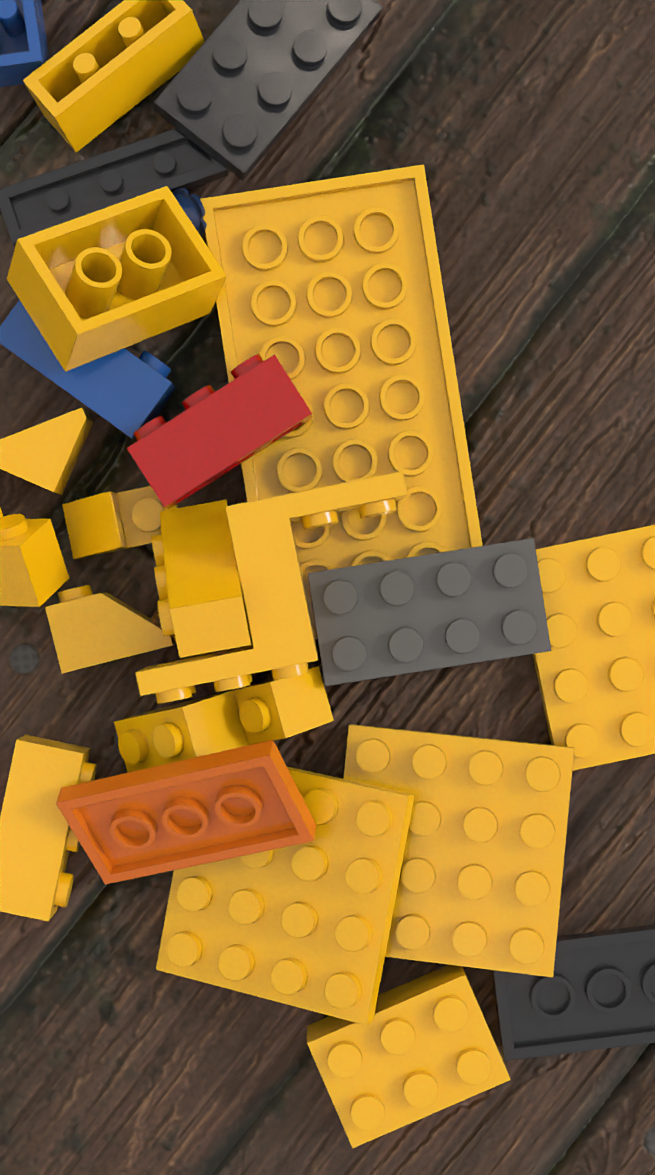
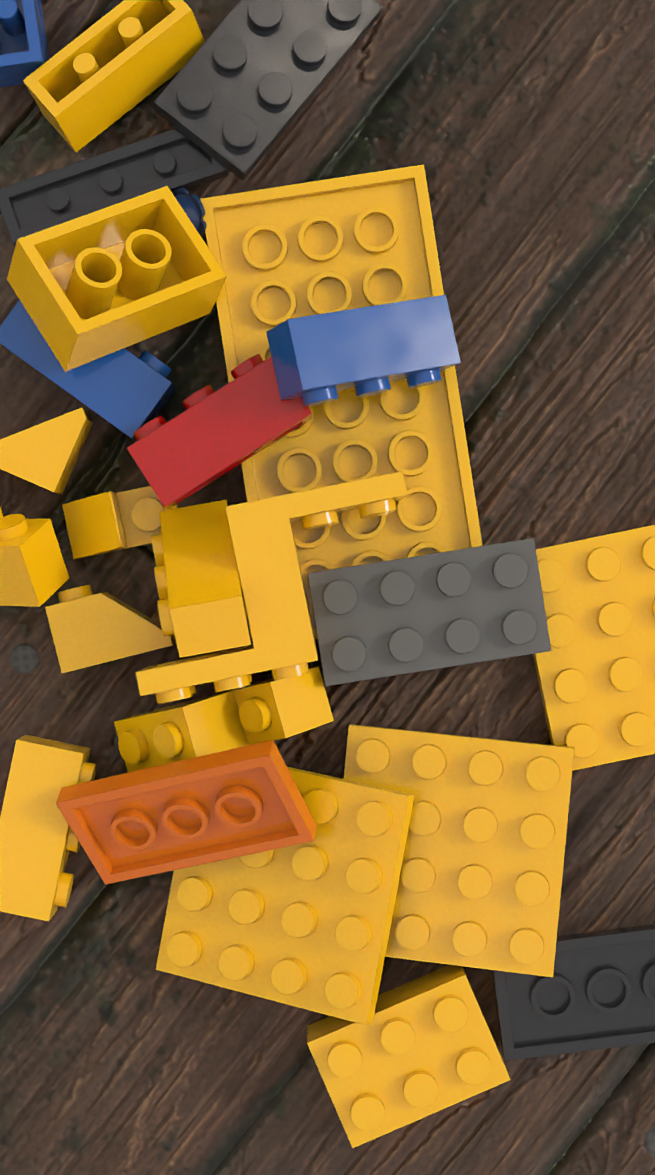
none -> brick [266,295,461,407]

